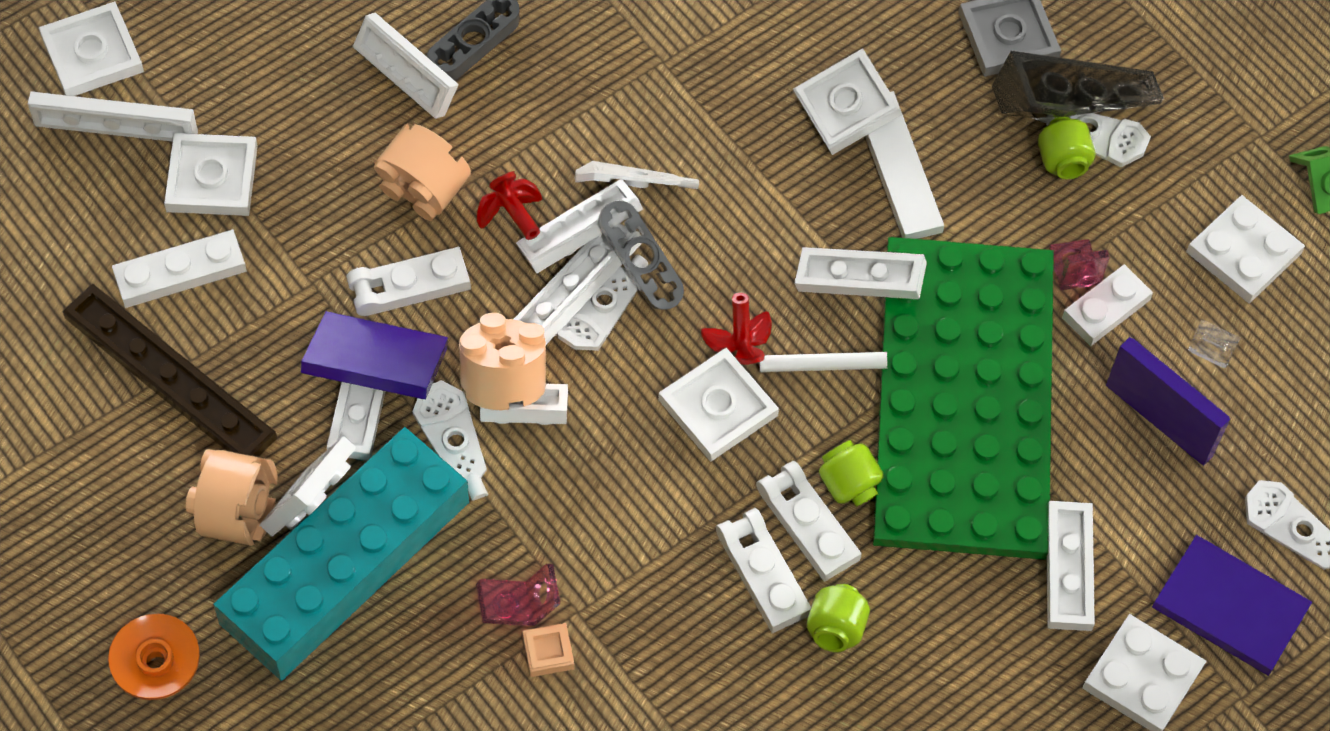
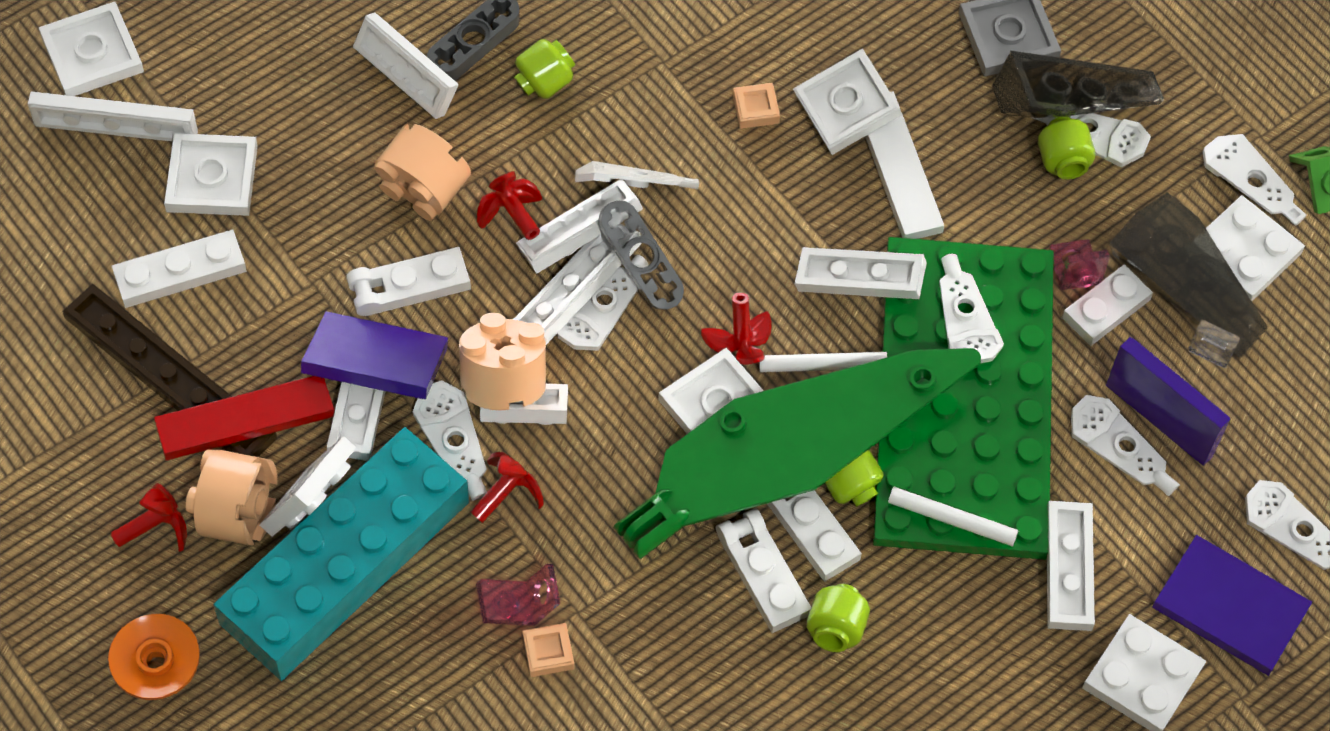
none -> red plant [111,483,187,552]
none -> red tile [154,376,335,461]
none -> red plant [470,452,544,523]
none -> lime head [514,39,575,99]
none -> green wing [613,348,981,559]
none -> light nougat tile [733,83,780,129]
none -> white bar [888,487,1018,547]
none -> white piece [939,254,1004,363]
none -> white piece [1071,395,1180,496]
none -> clear smoke wedge [1109,192,1268,359]
none -> white piece [1202,134,1306,226]

